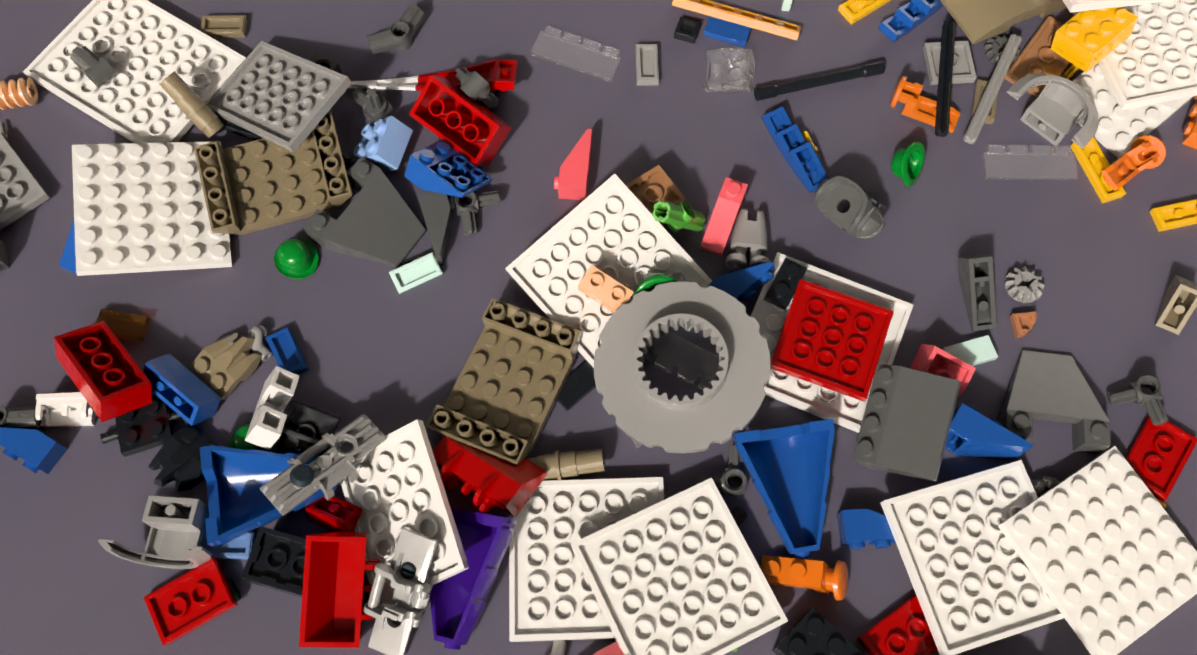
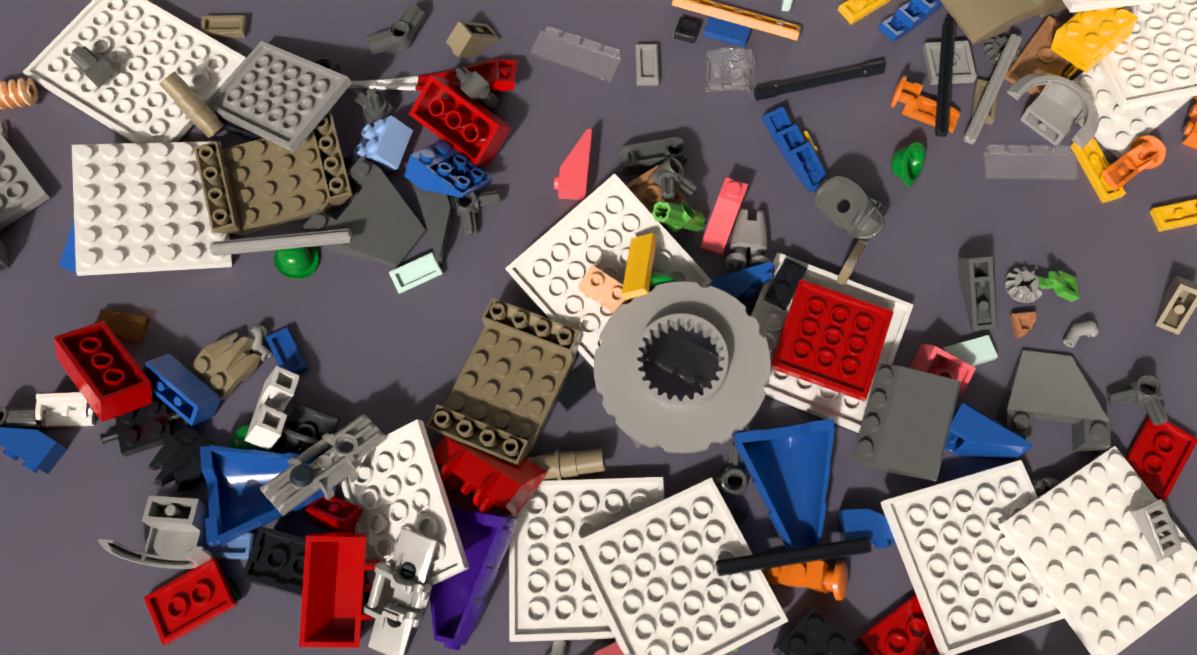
none -> light grey axle [209,229,352,256]
none -> dark tan slope [446,21,500,58]
none -> dark grey piece [618,137,687,175]
none -> yellow tile [622,233,657,299]
none -> dark grey axle [652,157,697,201]
none -> black axle [715,537,871,576]
none -> dark tan tile [836,239,867,285]
none -> bright green plate [1038,270,1080,302]
none -> light grey arm [1063,321,1099,348]
none -> light grey slope [1130,499,1183,561]

